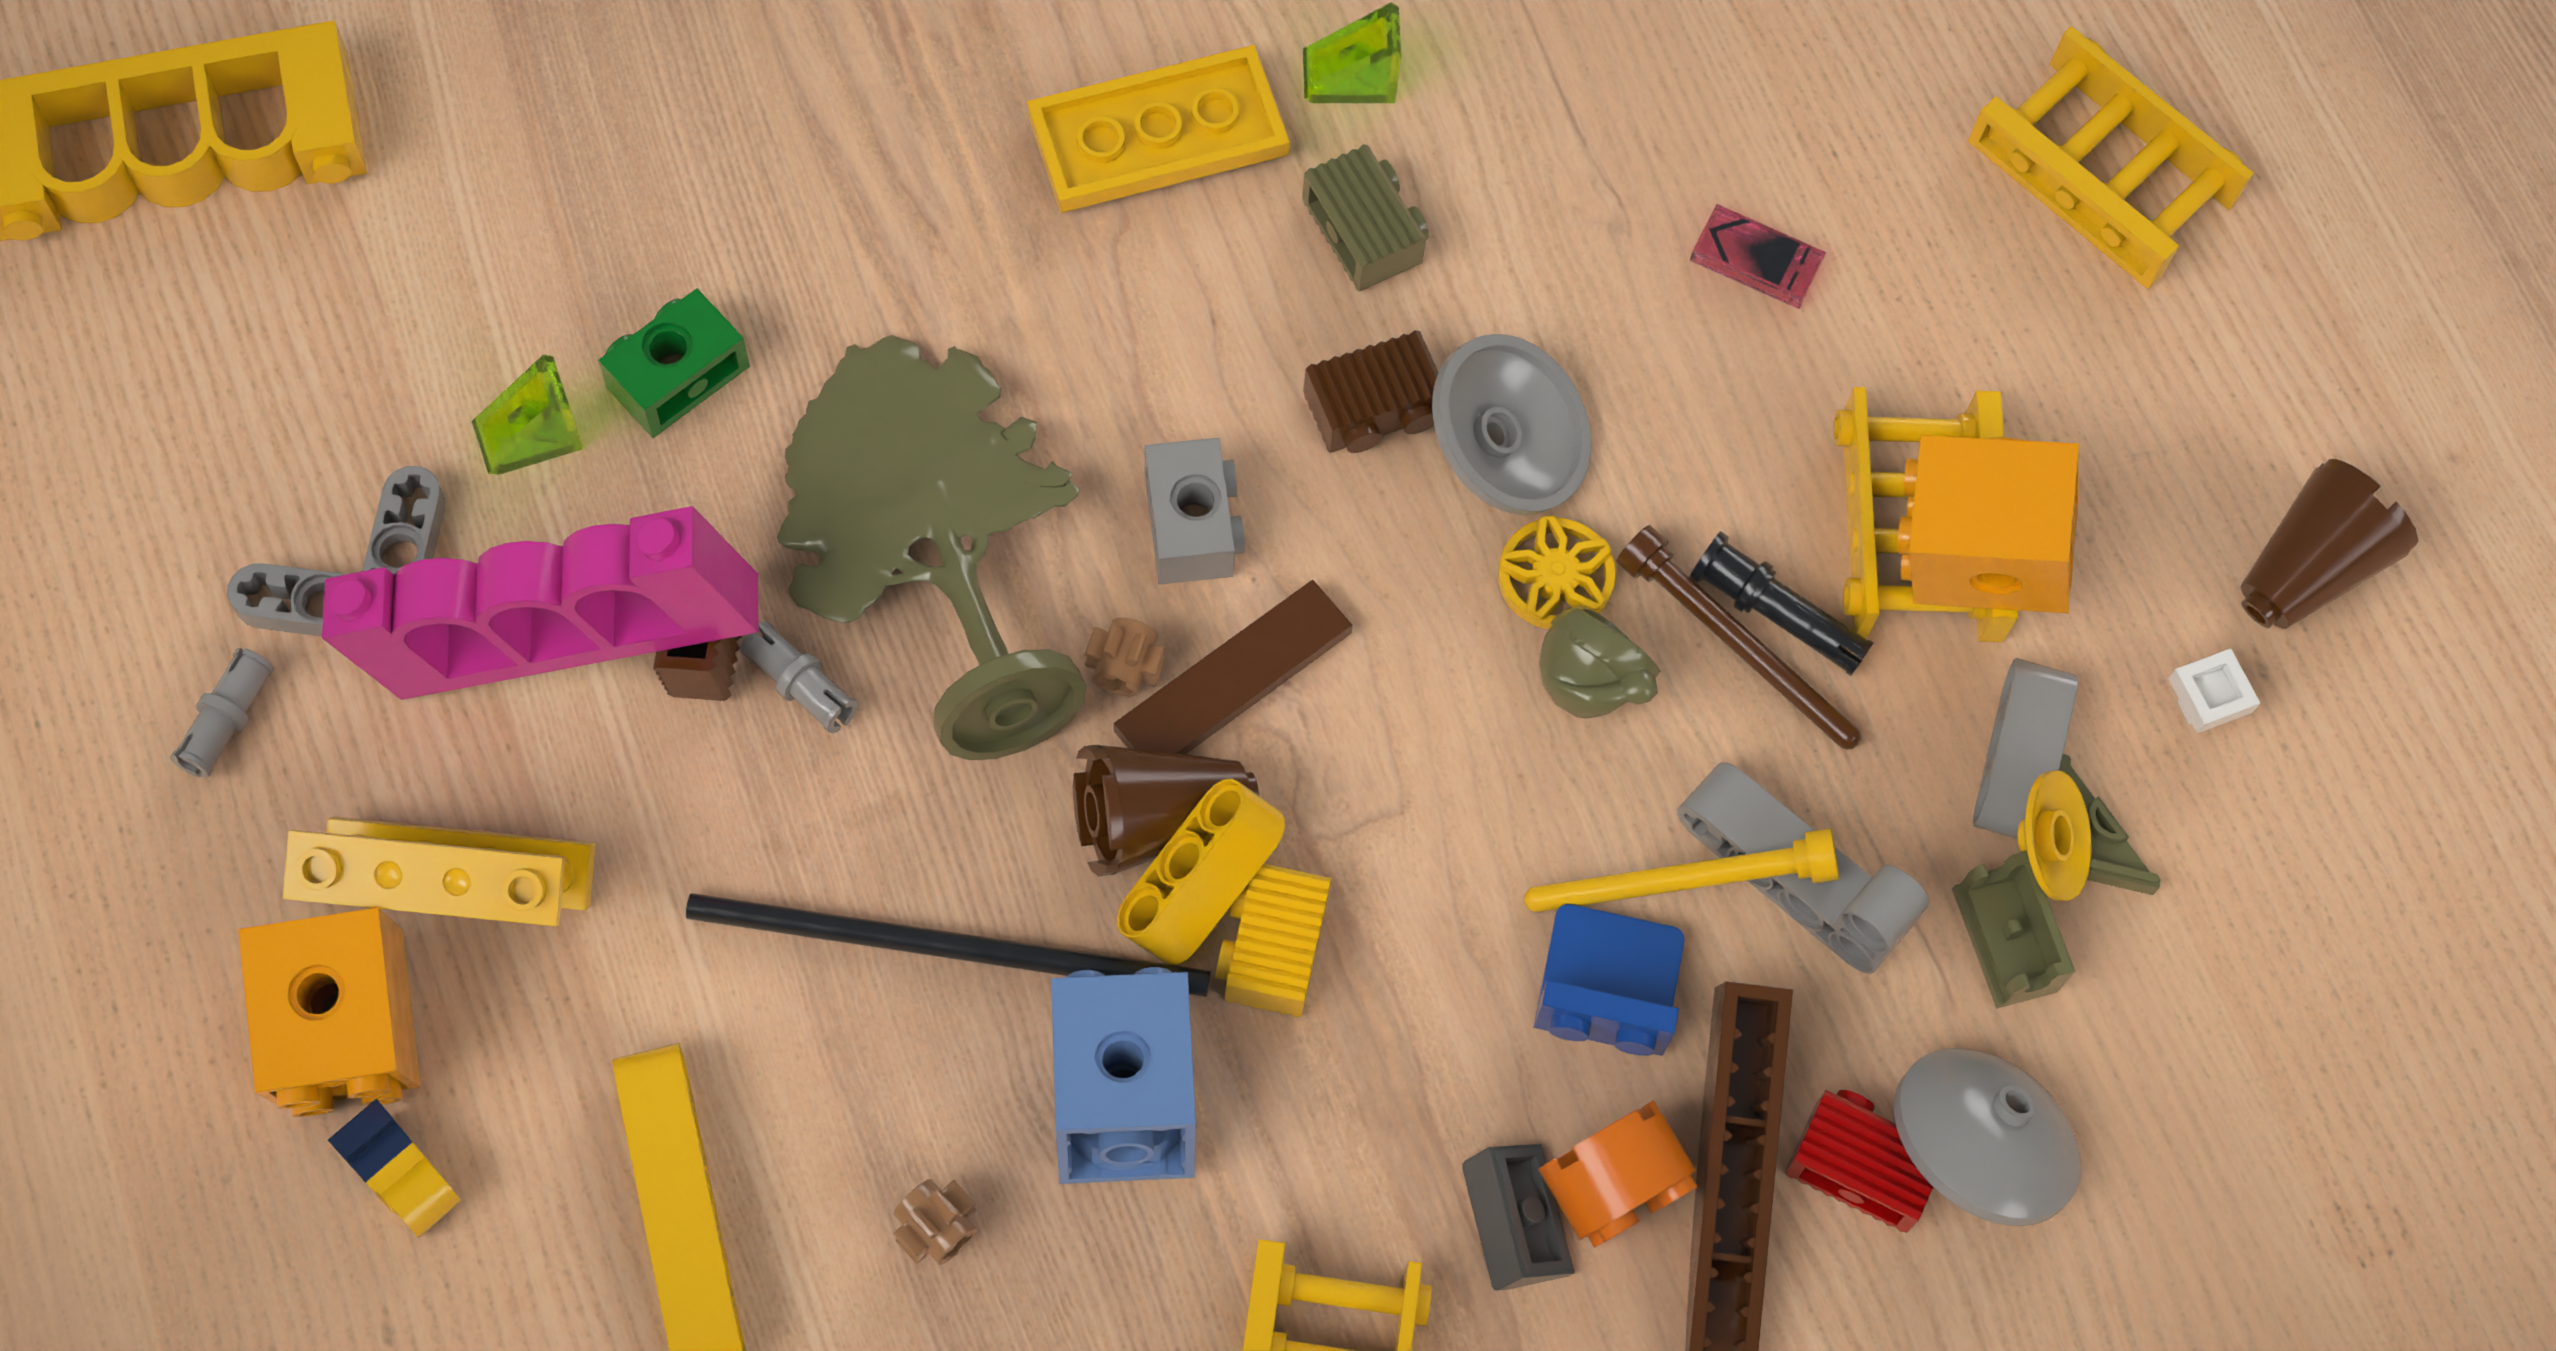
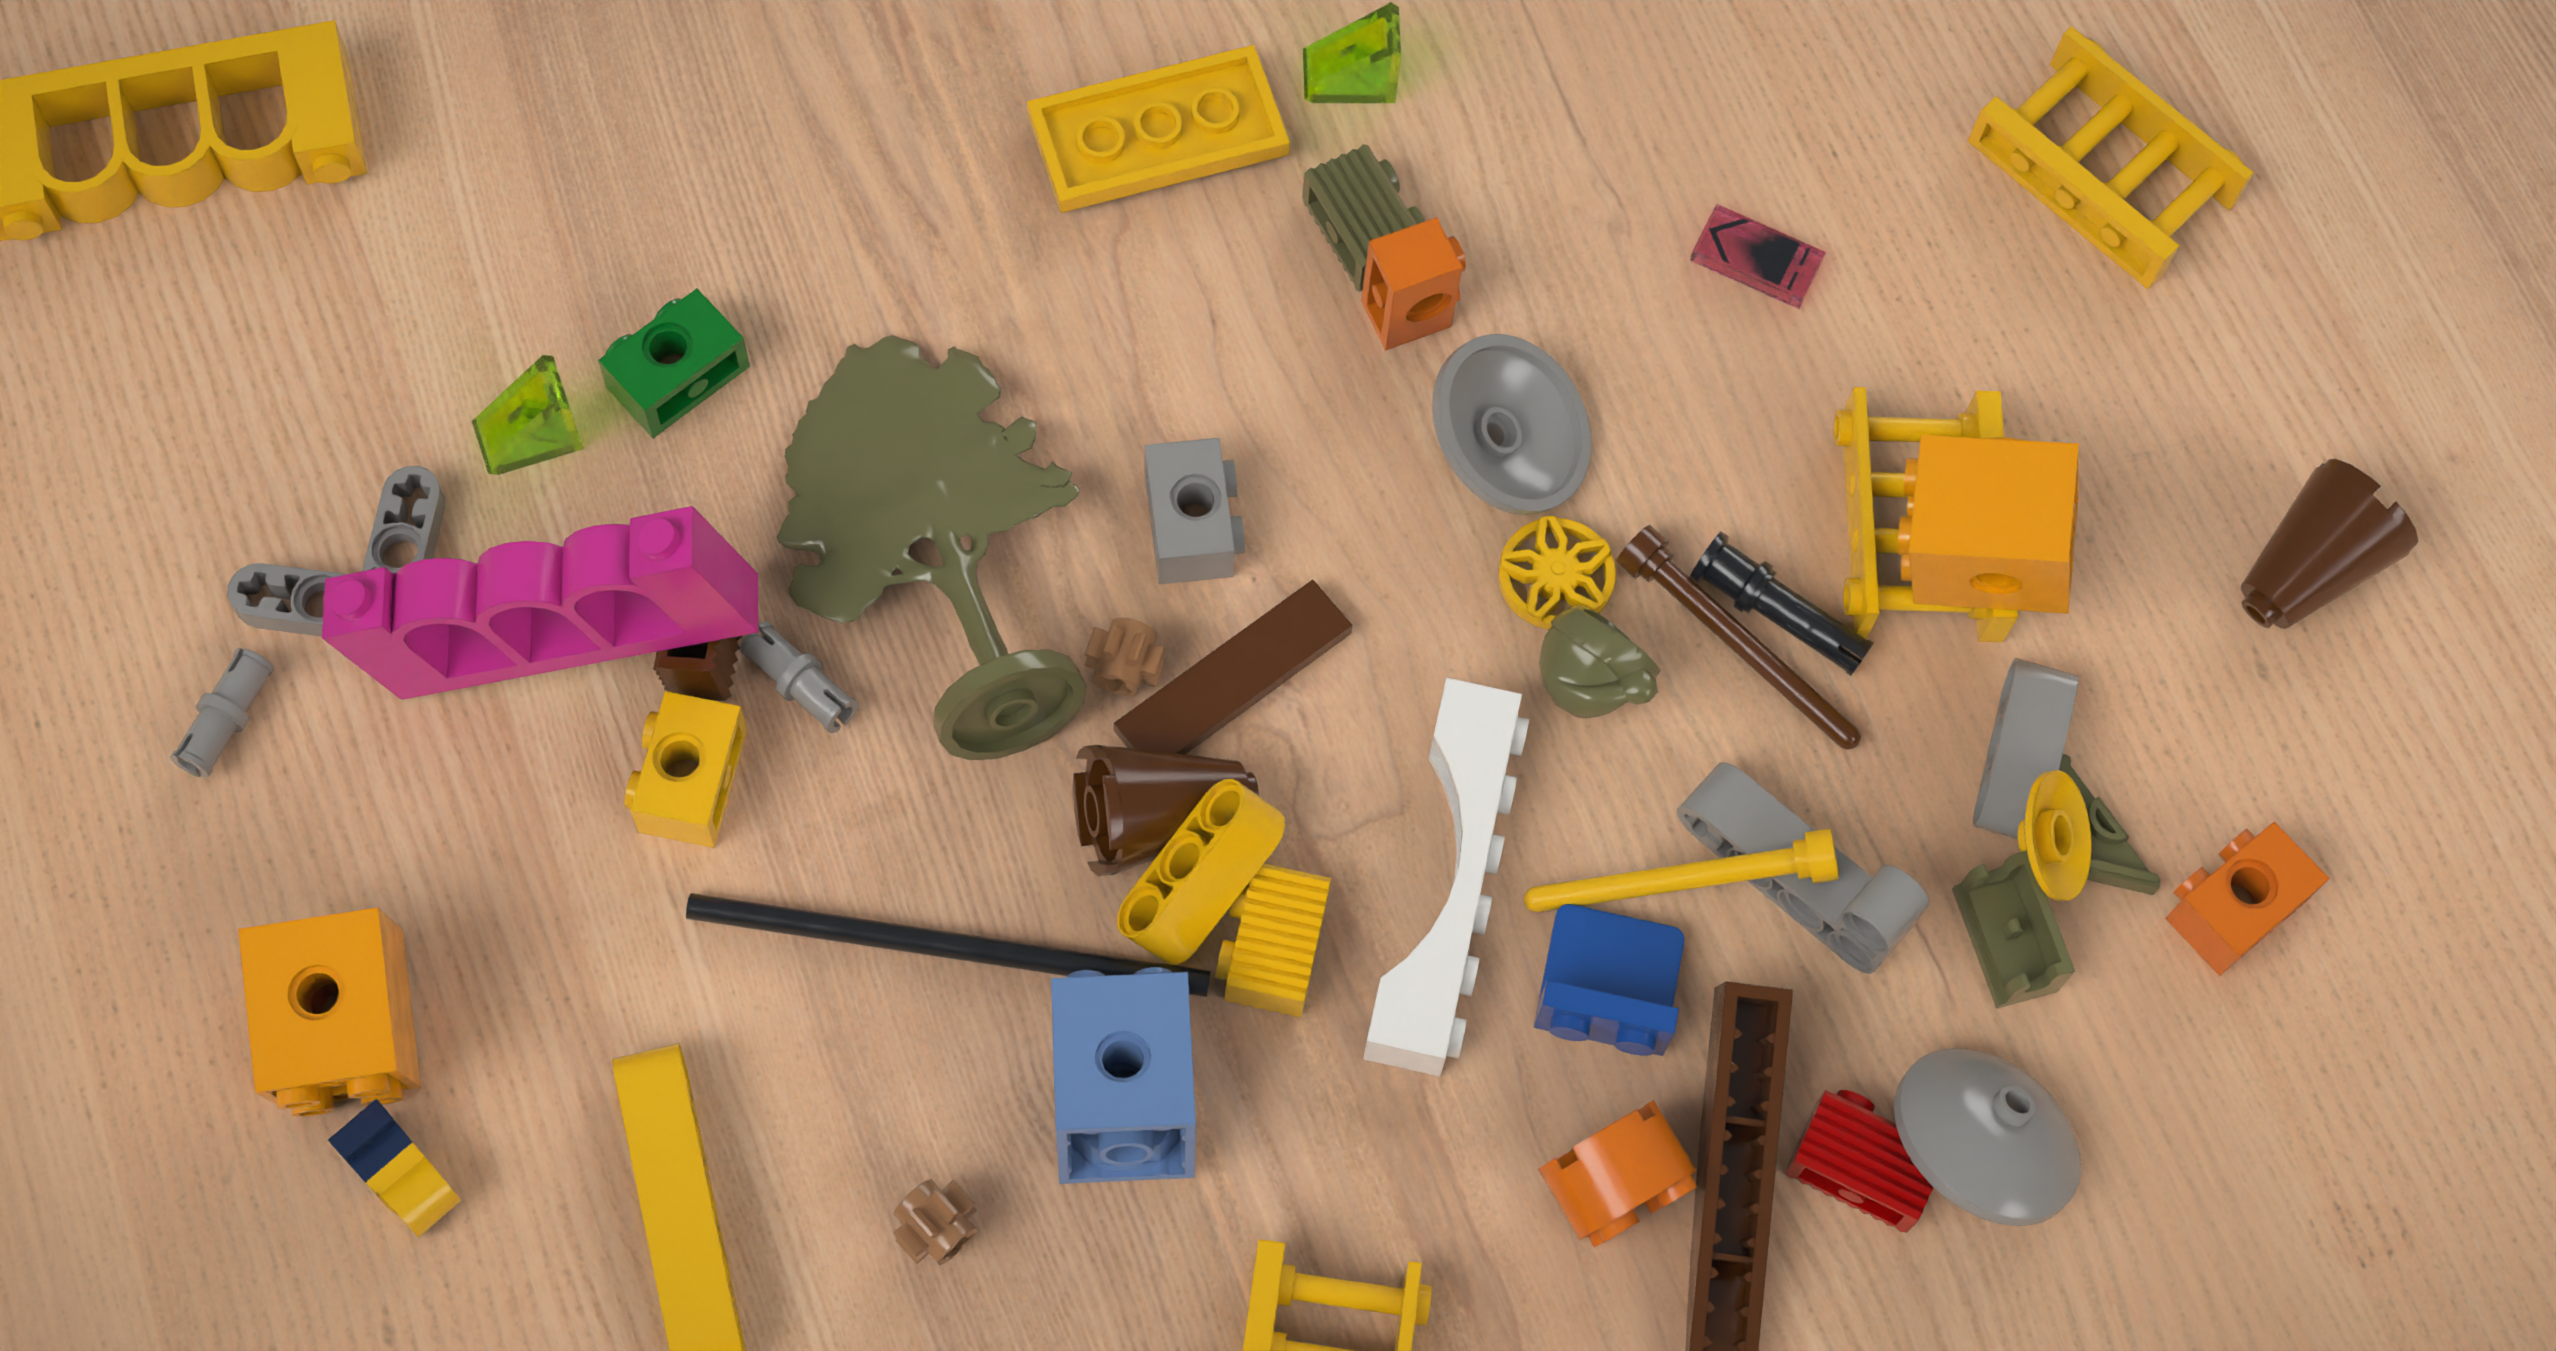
yellow fence [282,816,596,927] -> none
reddish brown brick [1303,330,1439,453] -> none
dark grey slope [1462,1144,1575,1291] -> none
white tile [2168,649,2261,734] -> none
none -> yellow brick [624,691,747,848]
none -> orange brick [1361,217,1466,351]
none -> white arch [1363,677,1529,1077]
none -> orange brick [2165,821,2330,976]

